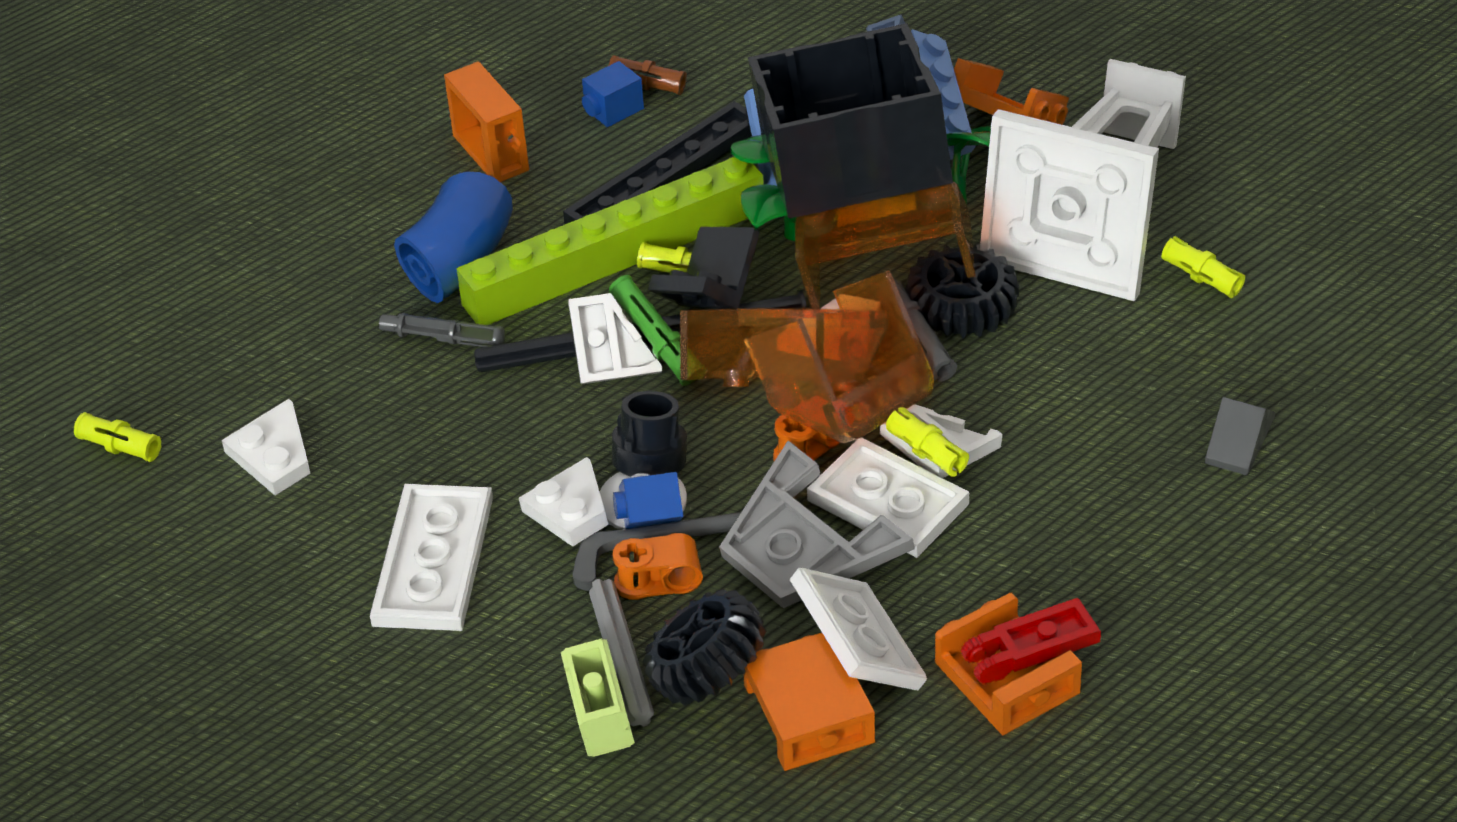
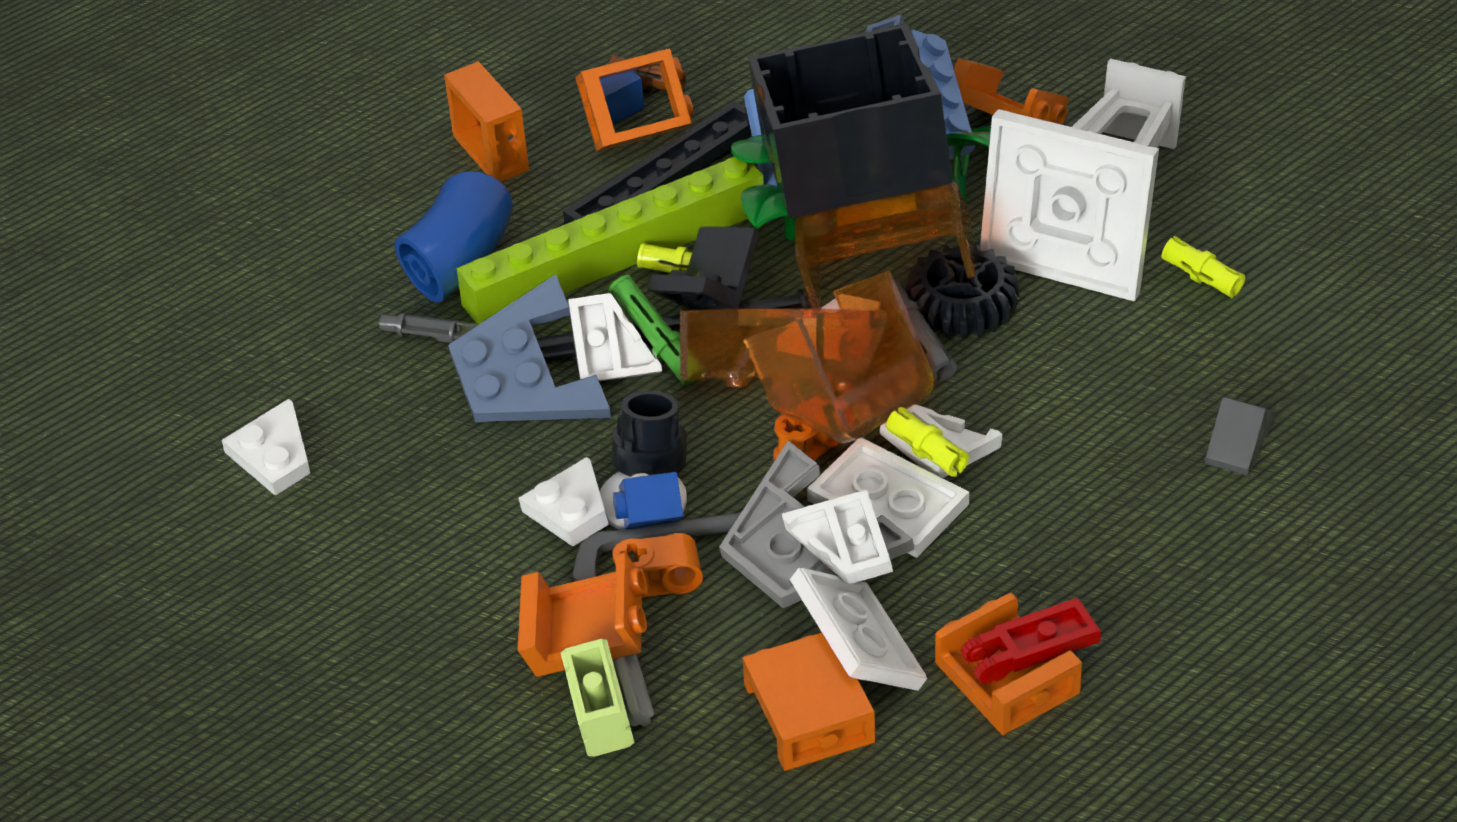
neon yellow pin [74,412,162,462] -> none
white tile [370,484,493,631] -> none
black gear [642,589,767,706] -> none
none -> sand blue wing [448,274,611,422]
none -> orange panel [518,553,647,677]
none -> orange window [575,48,694,152]
none -> white wing [782,489,893,585]

